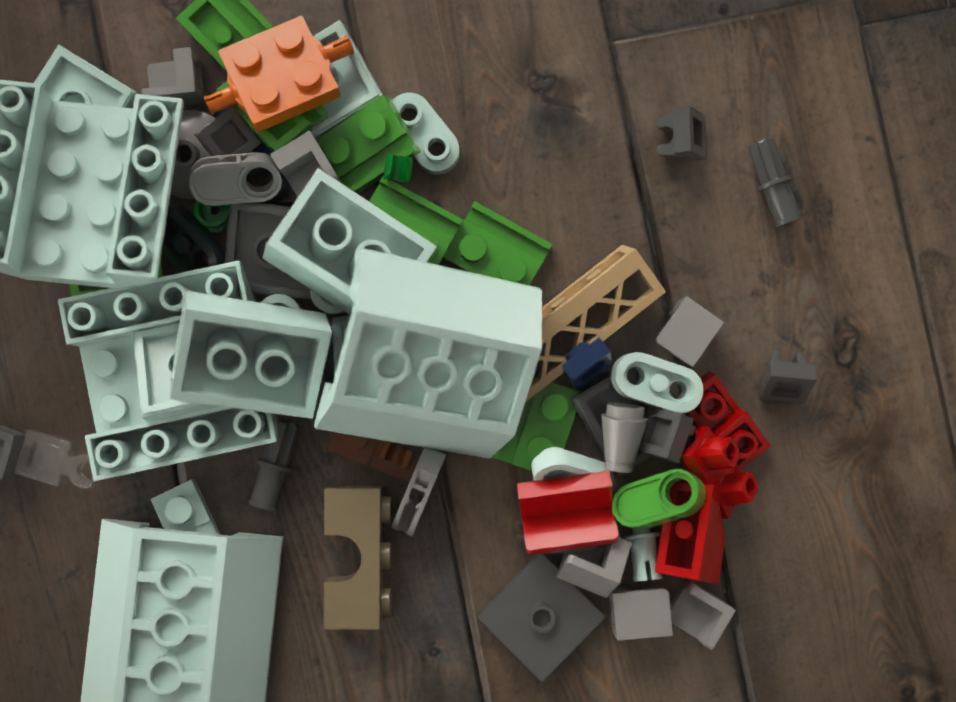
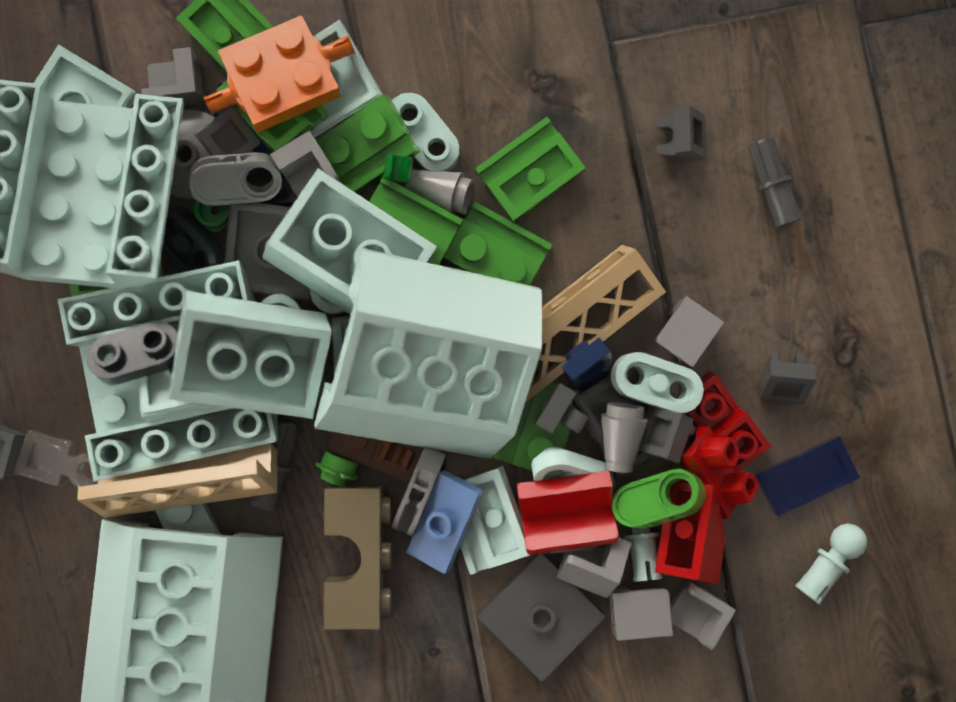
none -> tan fence [77,443,278,518]
none -> plate [87,321,178,385]
none -> bright green plate [315,450,359,487]
none -> light grey cone [405,169,475,215]
none -> medium blue plate [406,470,484,574]
none -> light aqua plate [460,466,529,575]
none -> bright green plate [475,116,586,223]
none -> dark grey tile [534,383,589,433]
none -> clear blue tile [756,436,860,516]
none -> light aqua pin [795,523,867,605]

